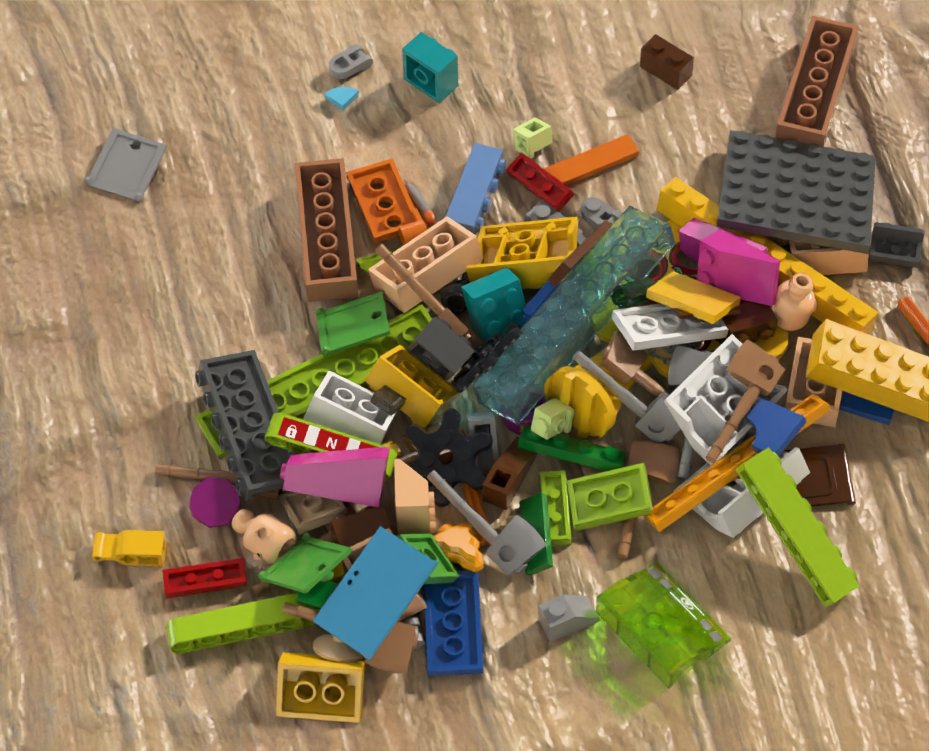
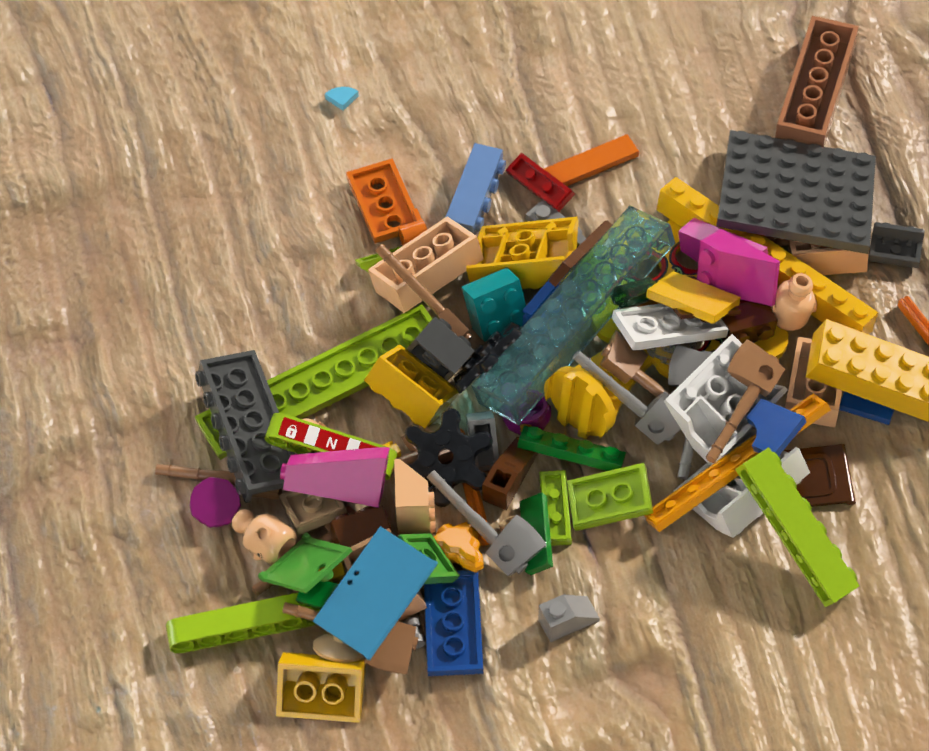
light grey container [84,128,167,202] -> none
yellow piece [92,530,167,567] -> none
red plate [162,558,247,599] -> none
nougat brick [295,158,359,302] -> none
white brick [303,371,400,444] -> none
bright green container [316,291,391,356] -> none
light grey plate [329,44,373,79] -> none
clear smoke tile [370,385,406,416] -> none
teal brick [402,32,459,104] -> none
light grey piece [405,182,437,226] -> none
black animal [440,279,470,314] -> none
yellowish green brick [513,117,553,159] -> none
yellowish green brick [531,398,575,440] -> none
light grey plate [581,197,625,236] -> none
clear neon green piece [596,563,731,689] -> none
medium nougat piece [617,439,680,559] -> none
reddish brown brick [640,34,694,90] -> none

